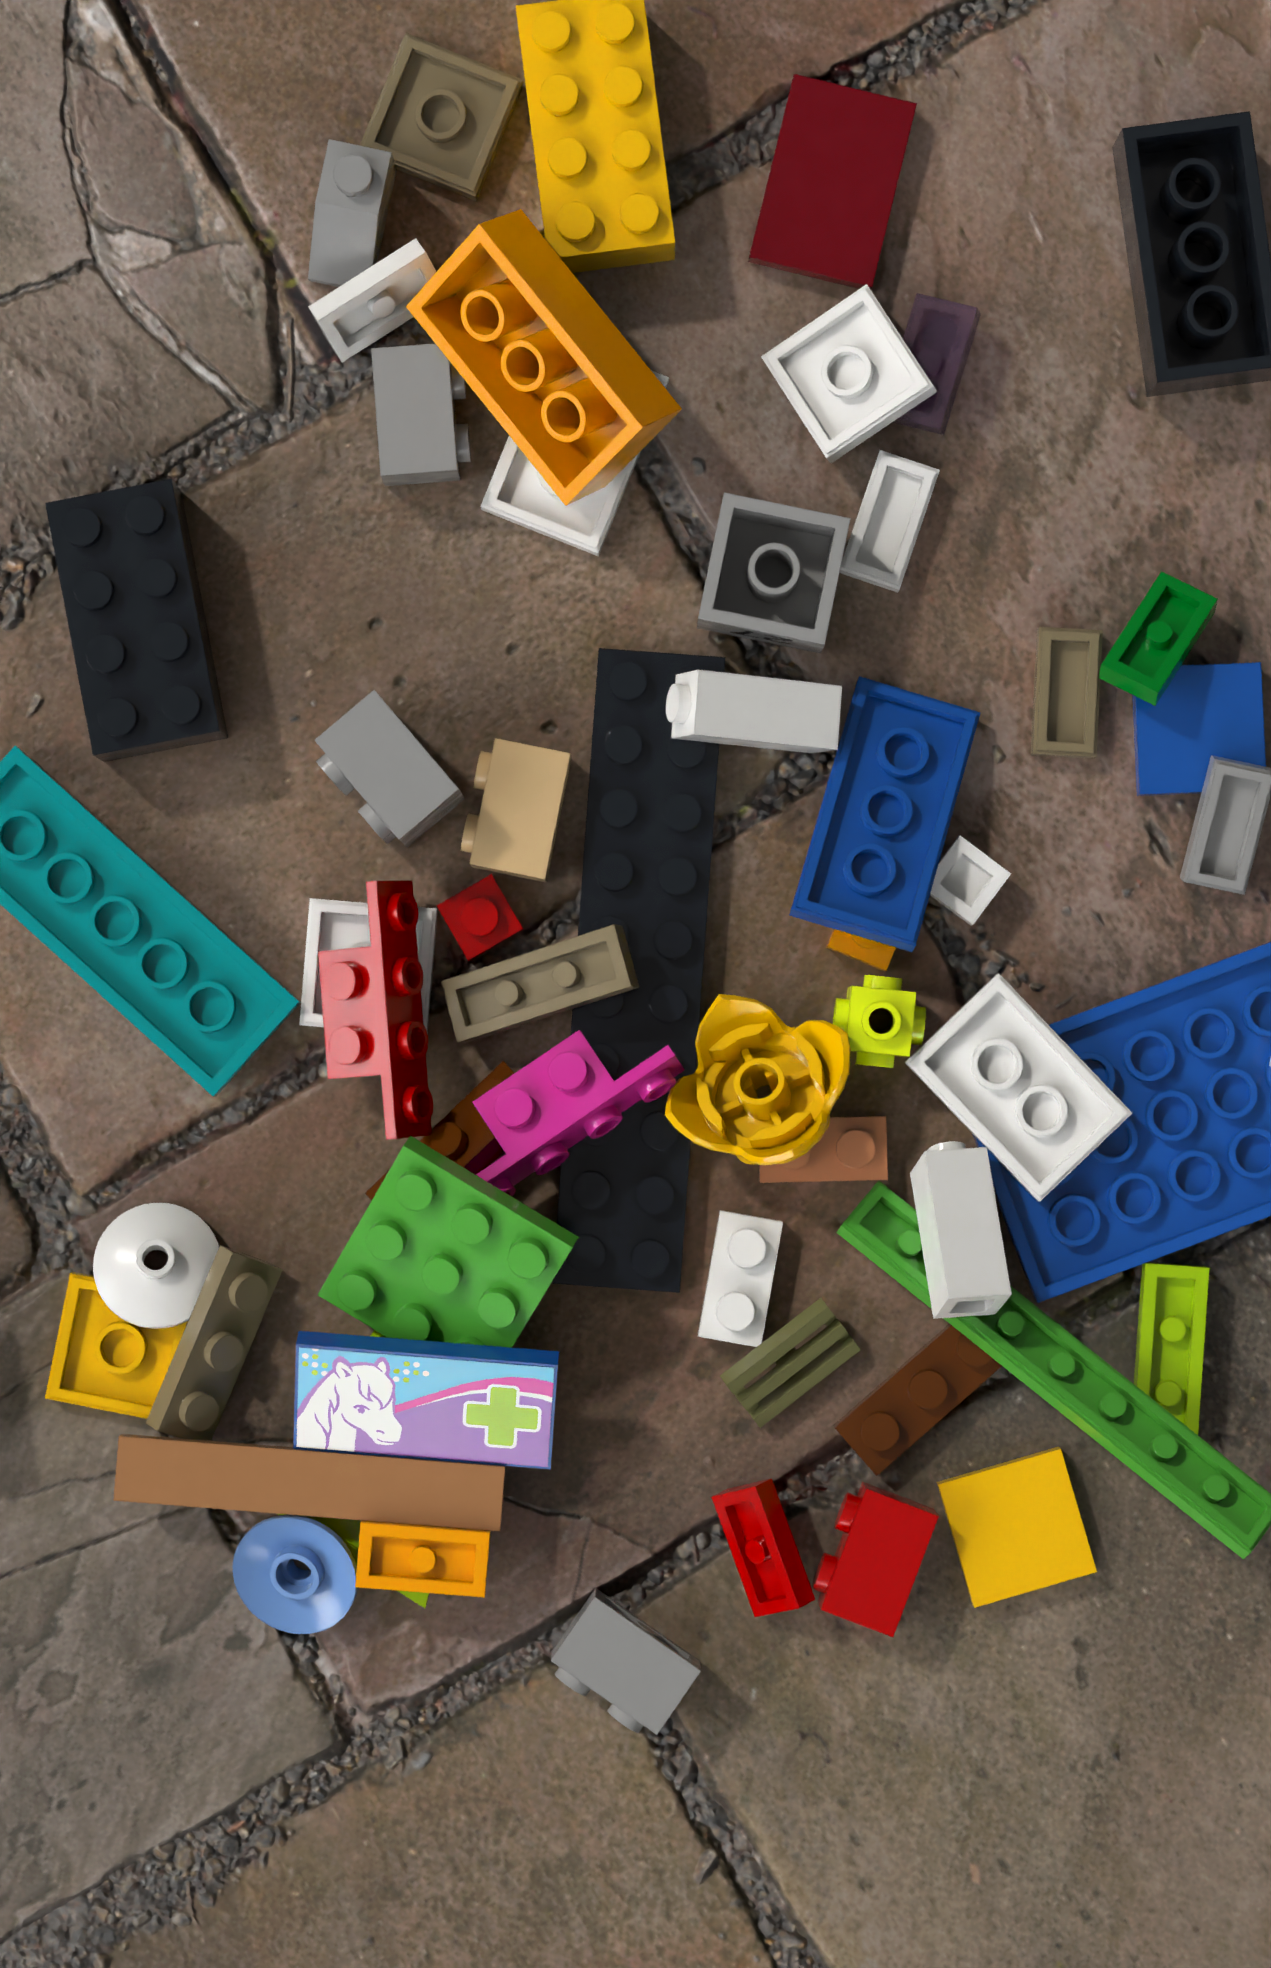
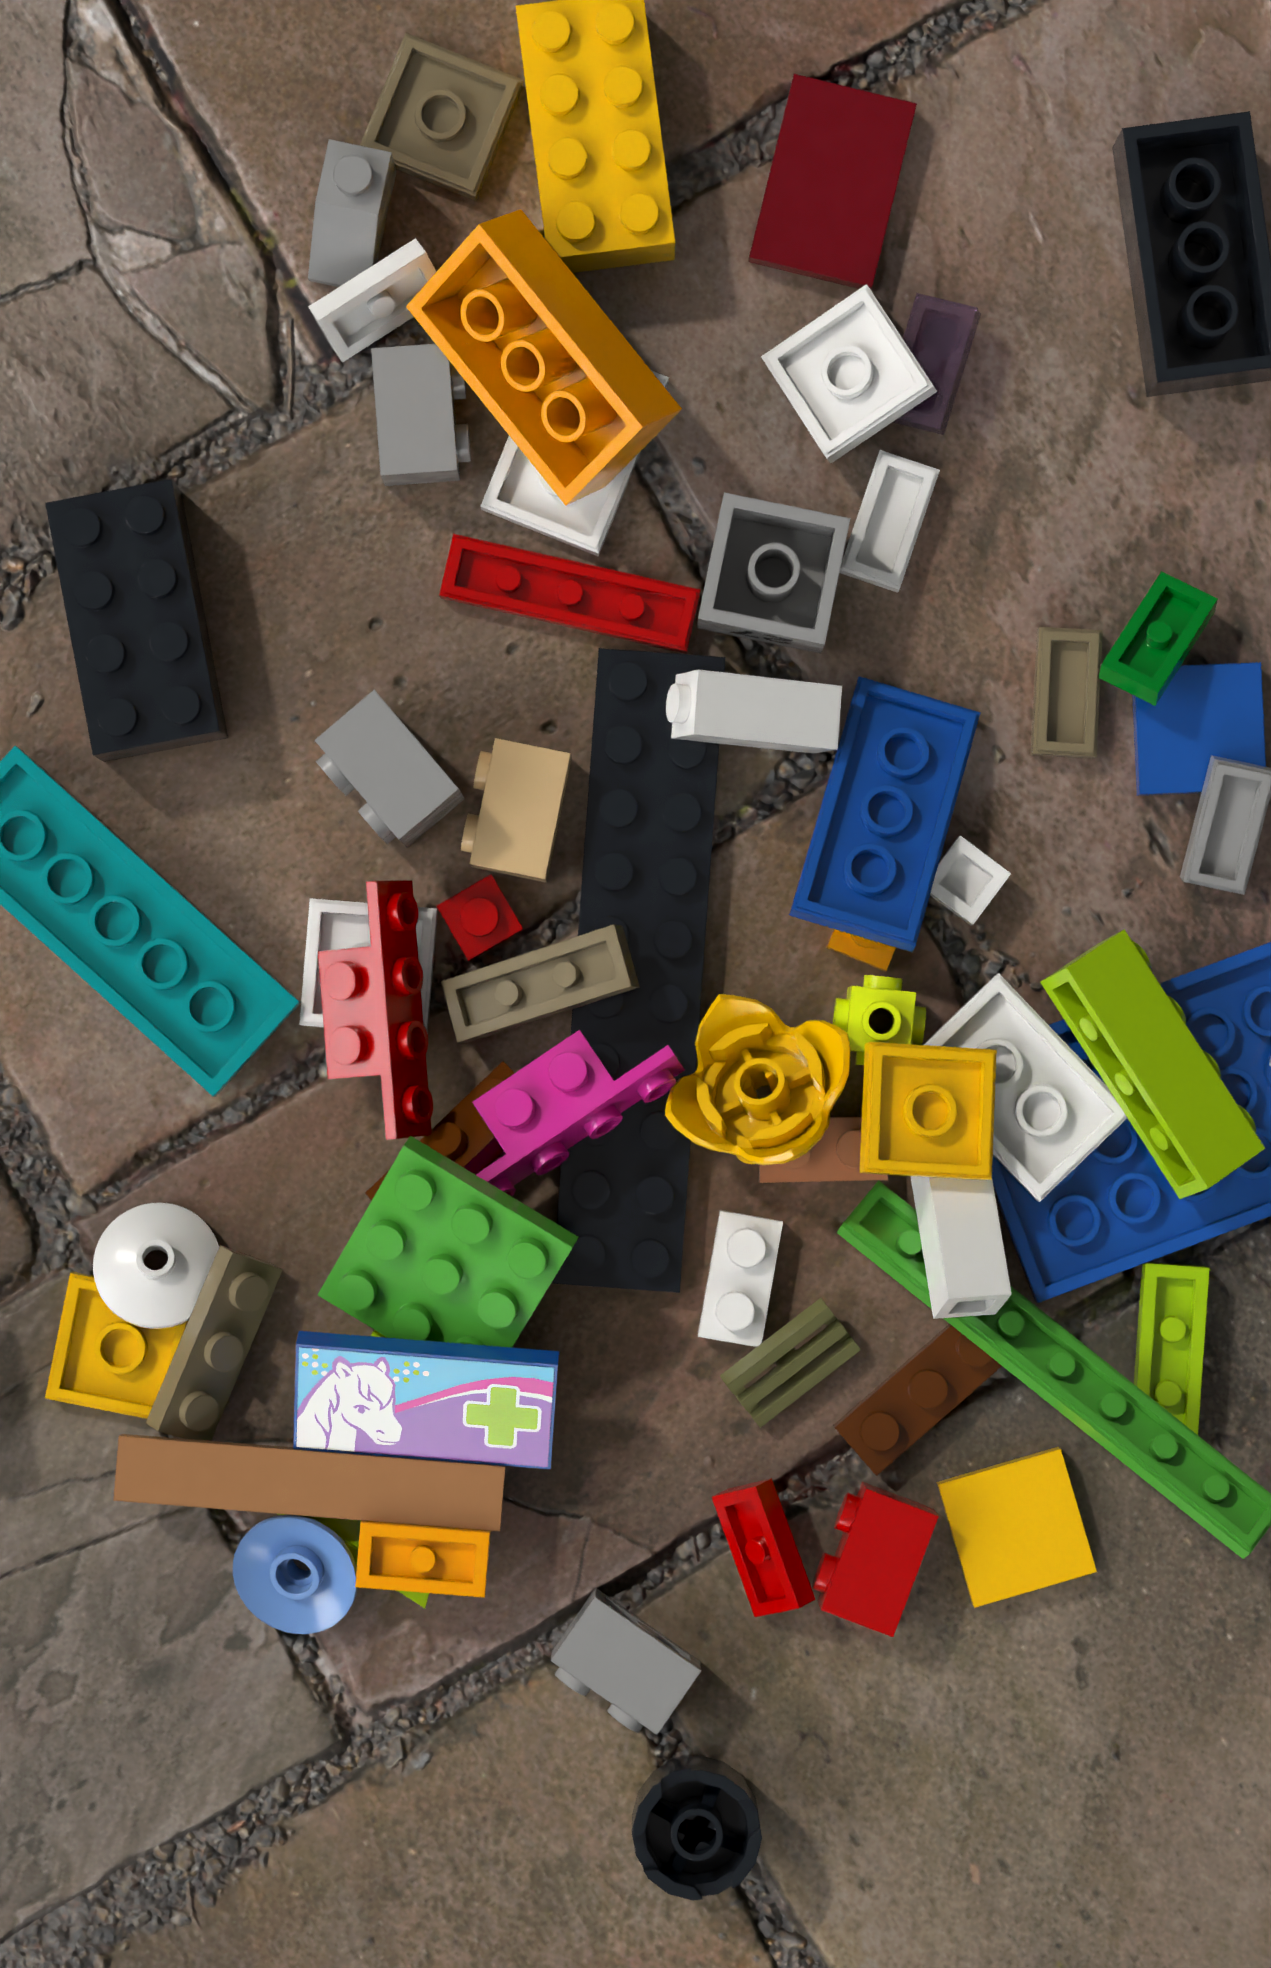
none -> red tile [439,534,701,654]
none -> black brick [632,1755,762,1901]
none -> yellow tile [860,1042,997,1180]
none -> lime brick [1040,929,1265,1199]

